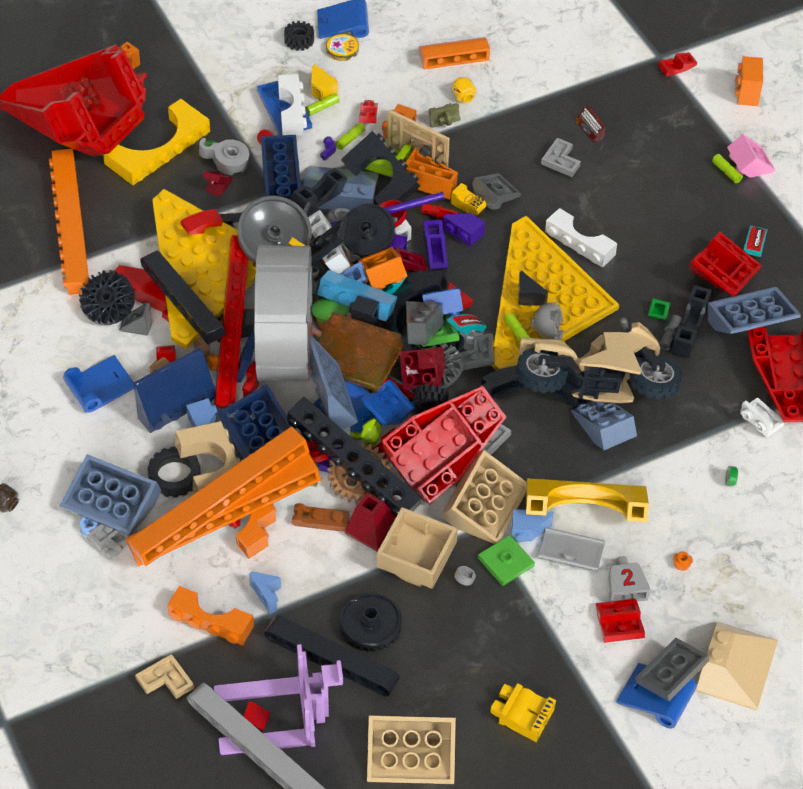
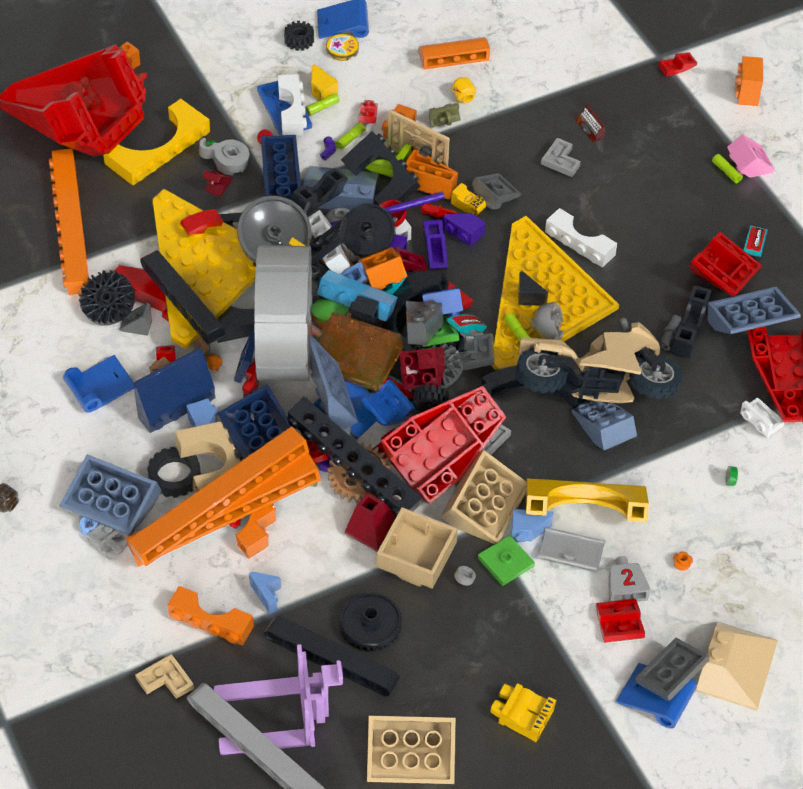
red plate [214,235,248,409] -> none
red slope [243,701,270,732] -> none
dark orange plate [291,503,350,532] -> none
lime piece [350,418,382,448] -> none
green slope [648,298,671,321] -> none

